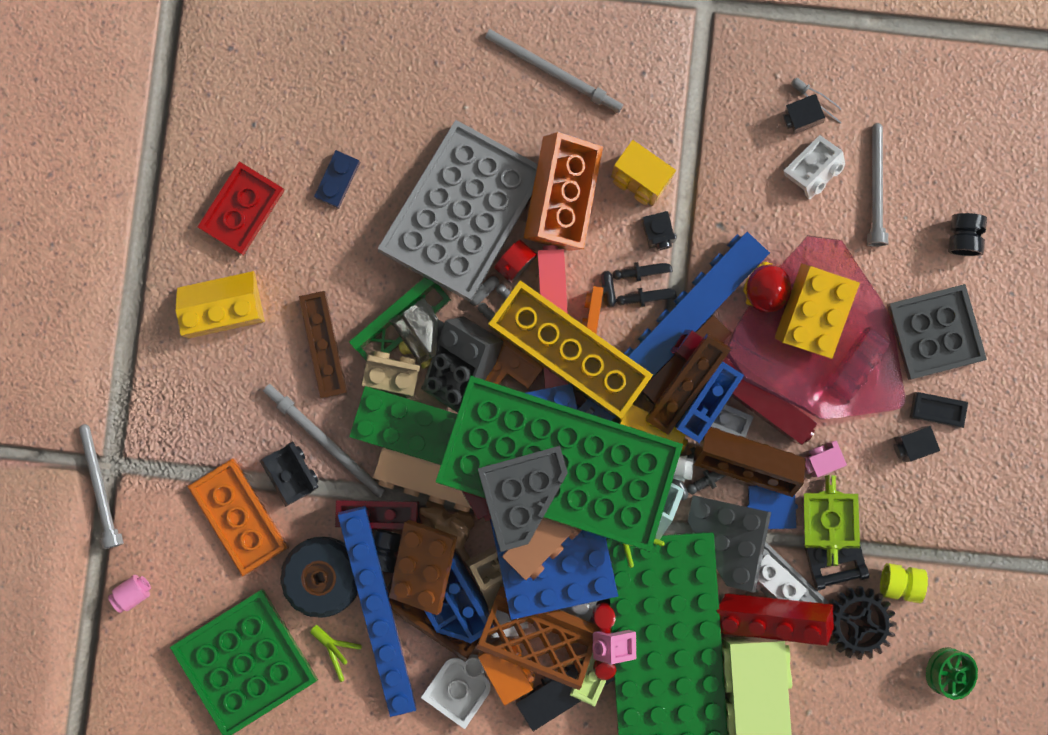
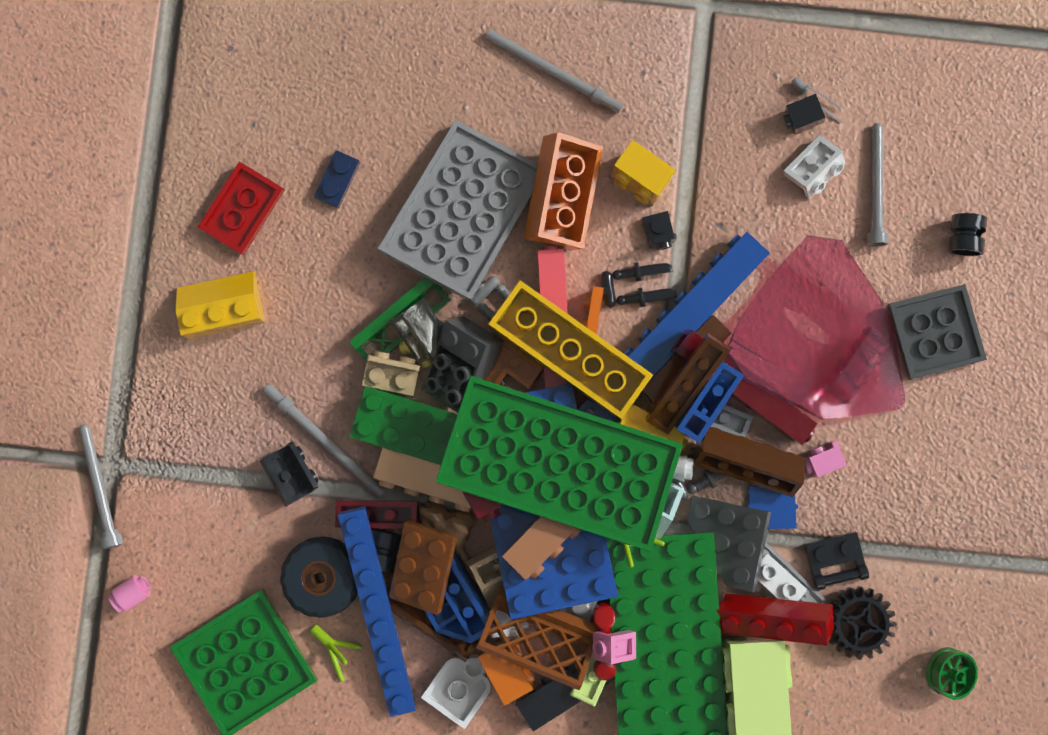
orange tile [187,458,289,577] -> none
reddish brown plate [299,291,347,399] -> none
dark grey plate [477,446,568,552] -> none
red piece [494,239,537,283] -> none
red hair [743,261,791,313] -> none
yellow brick [775,263,860,359] -> none
lime plate [804,475,860,566] -> none
neon yellow wheel [880,563,928,604] -> none
black brick [894,426,940,462] -> none
black tile [910,392,968,428] -> none

